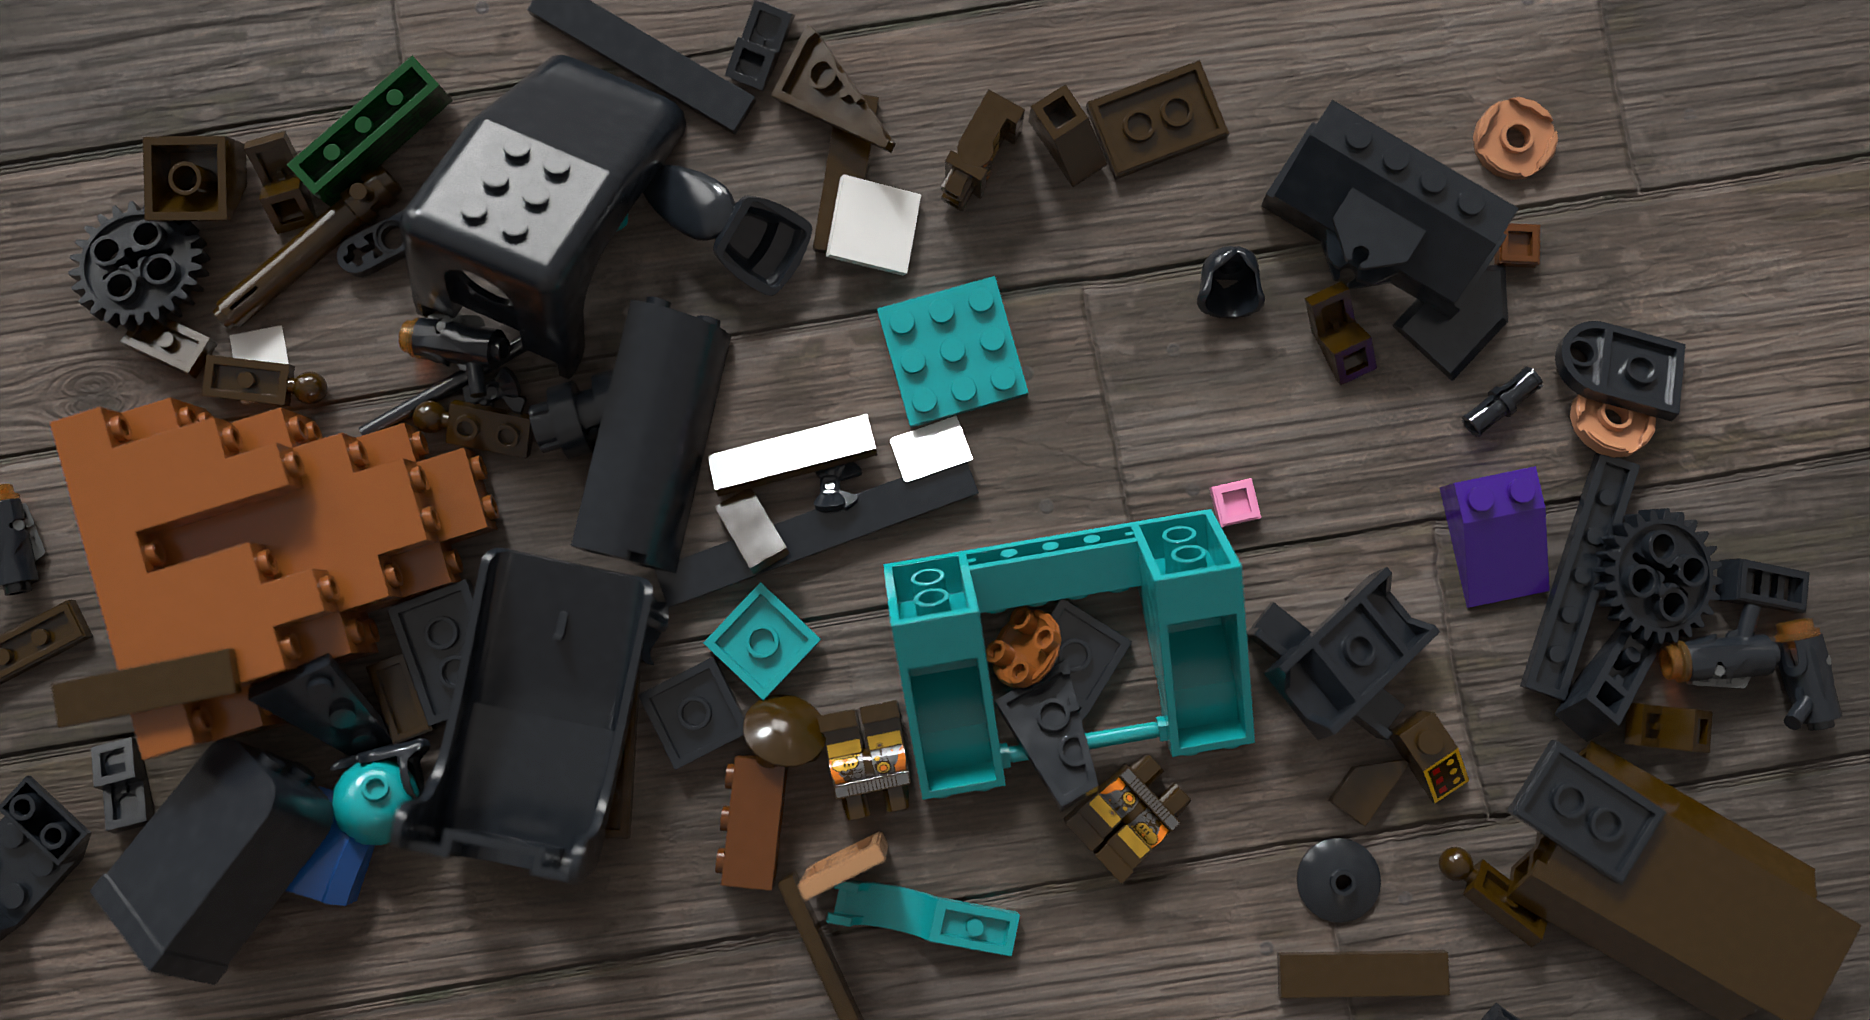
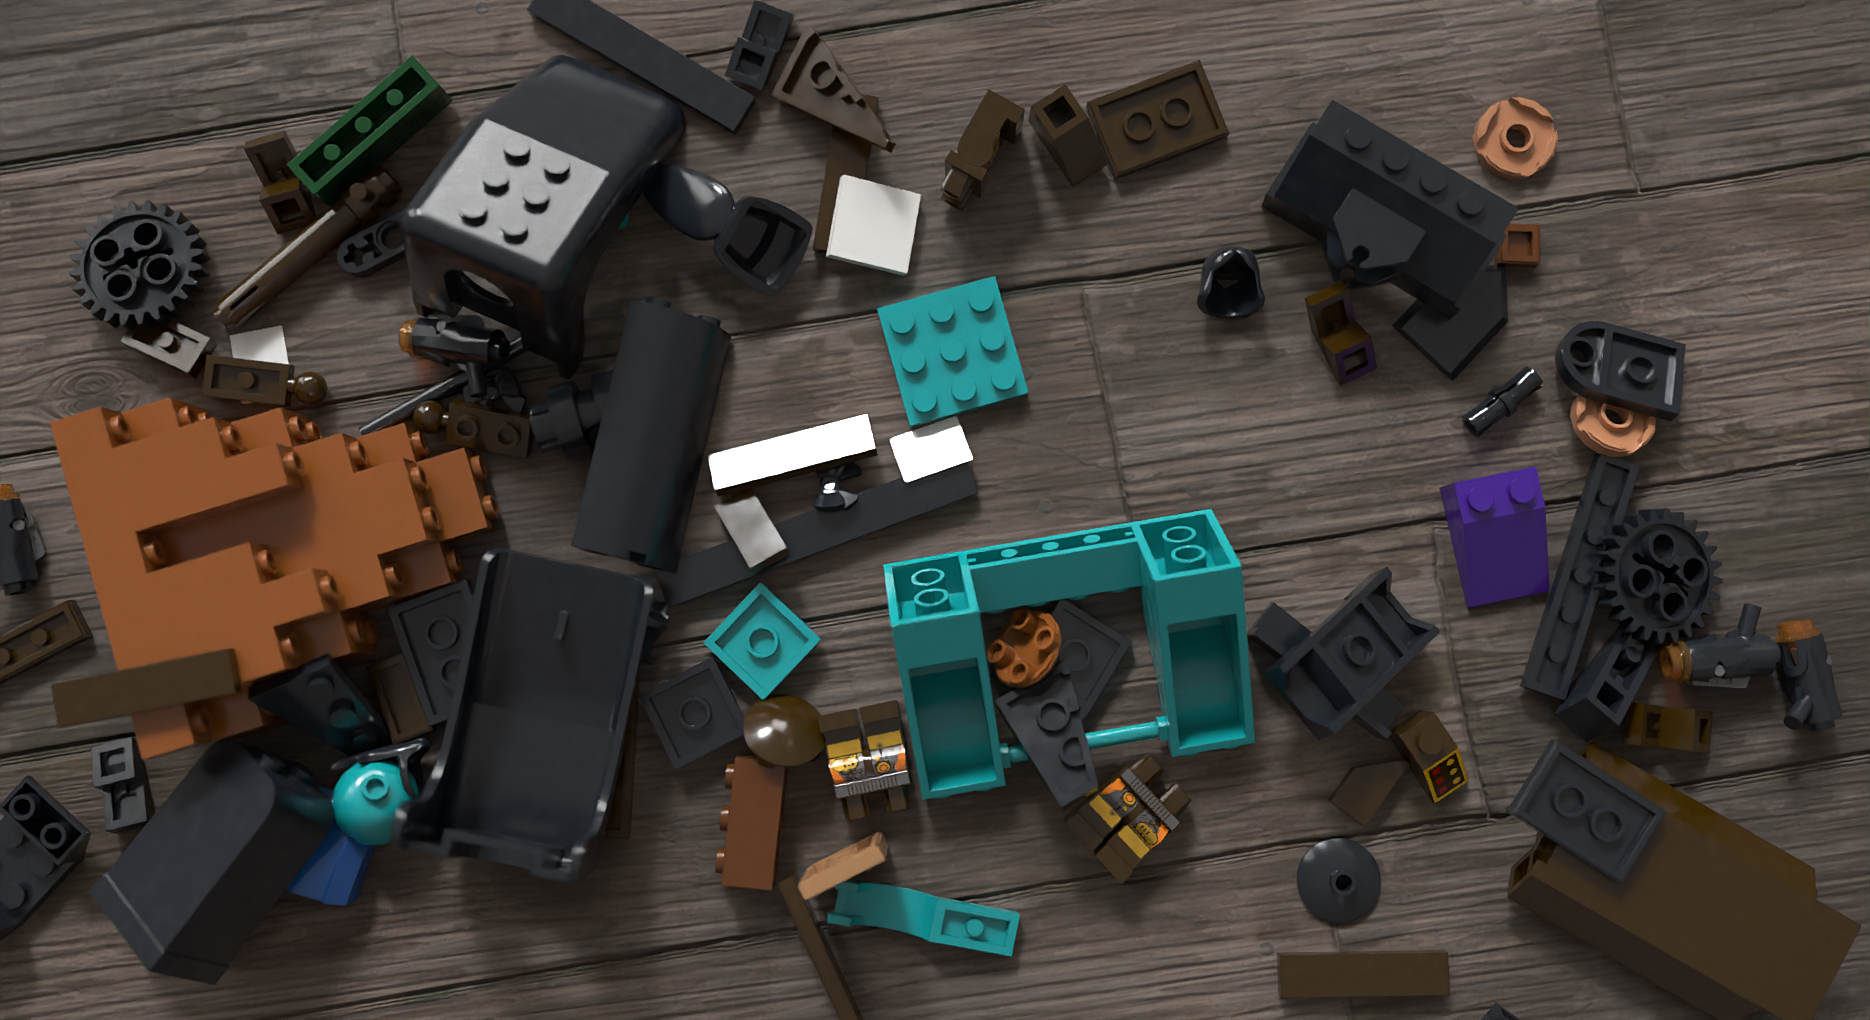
dark brown slope [143,136,247,222] -> none
bright pink tile [1209,478,1261,528] -> none
dark brown plate [1439,847,1548,947] -> none
black slope [1715,558,1810,613] -> none

